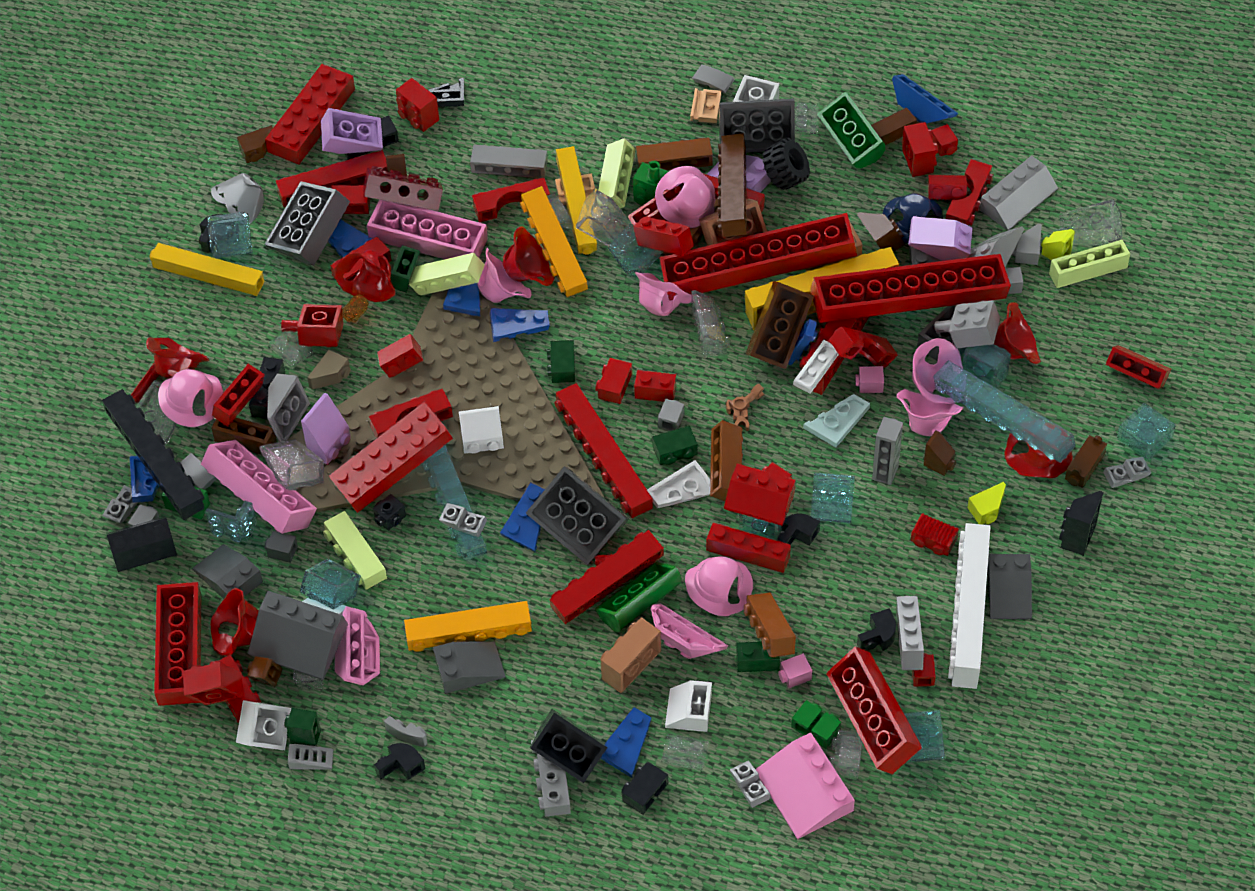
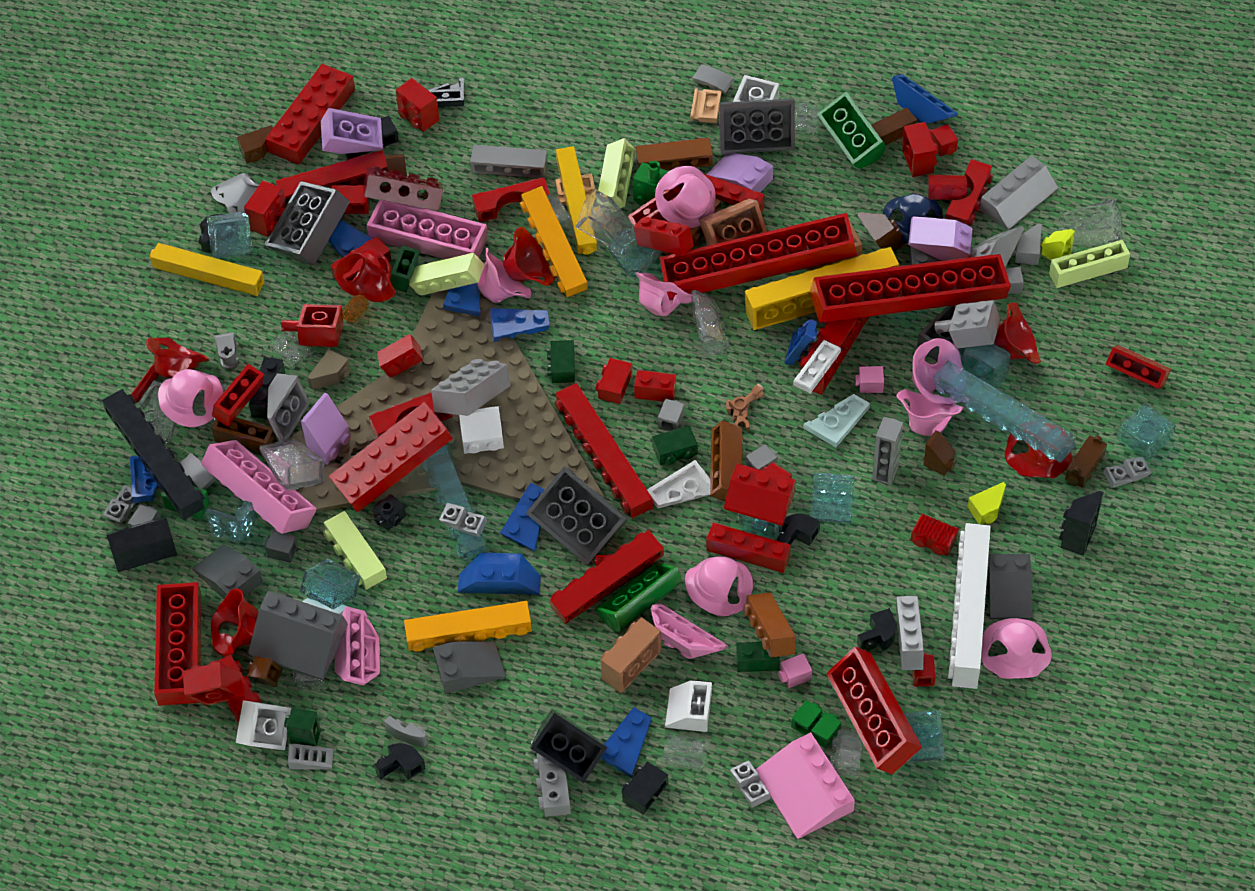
reddish brown brick [717,133,747,237] -> none
reddish brown brick [745,281,814,369] -> none
black tyre [763,138,810,190] -> none
red arch [829,326,898,368] -> none
none -> light grey piece [215,332,238,369]
none -> red brick [244,181,286,237]
none -> light grey brick [431,359,510,416]
none -> blue wedge [458,553,541,595]
none -> light grey brick [746,445,778,470]
none -> bright pink piece [981,618,1052,679]

